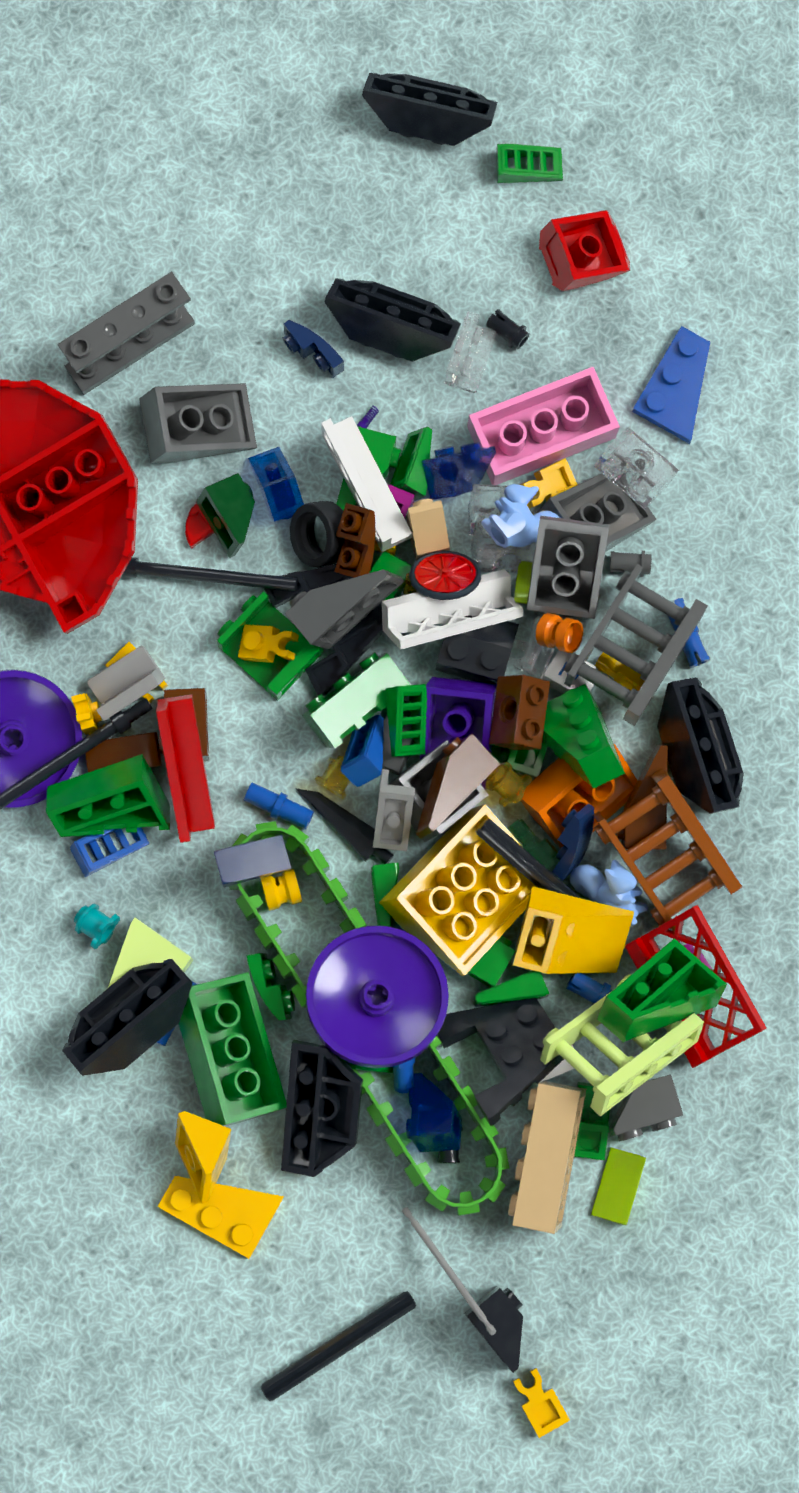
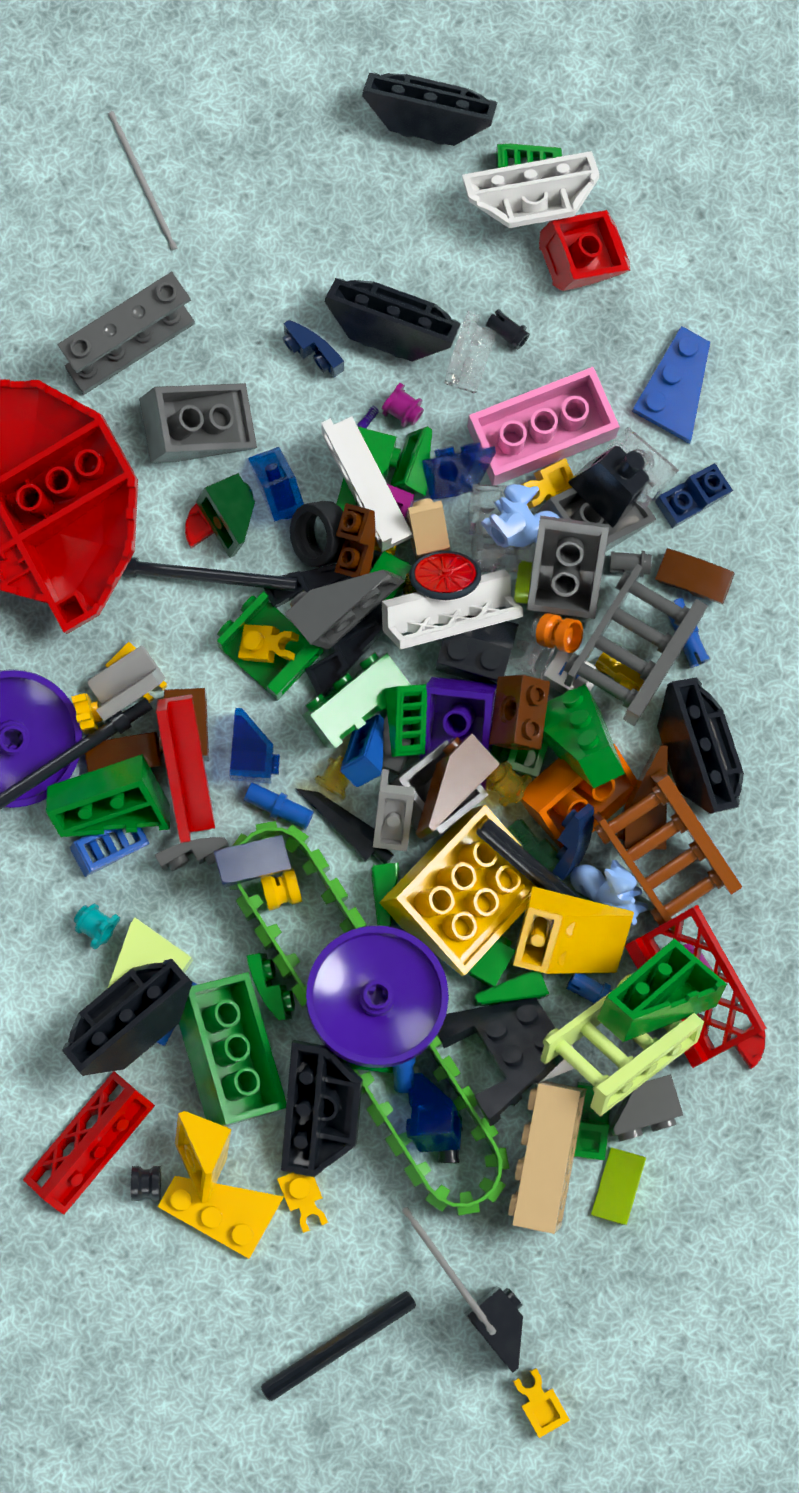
none -> red fence [23,1071,155,1215]
none -> light grey piece [108,111,178,251]
none -> black wheel [131,1166,161,1201]
none -> dark grey slope [155,837,229,871]
none -> clear blue slope [229,708,280,783]
none -> yellow plate [277,1173,328,1233]
none -> magenta brick [381,383,424,427]
none -> white wedge [462,151,599,228]
none -> black torso [568,446,650,528]
none -> dark blue slope [655,463,733,529]
none -> reddish brown slope [655,548,735,605]
none -> red tile [734,1026,766,1069]

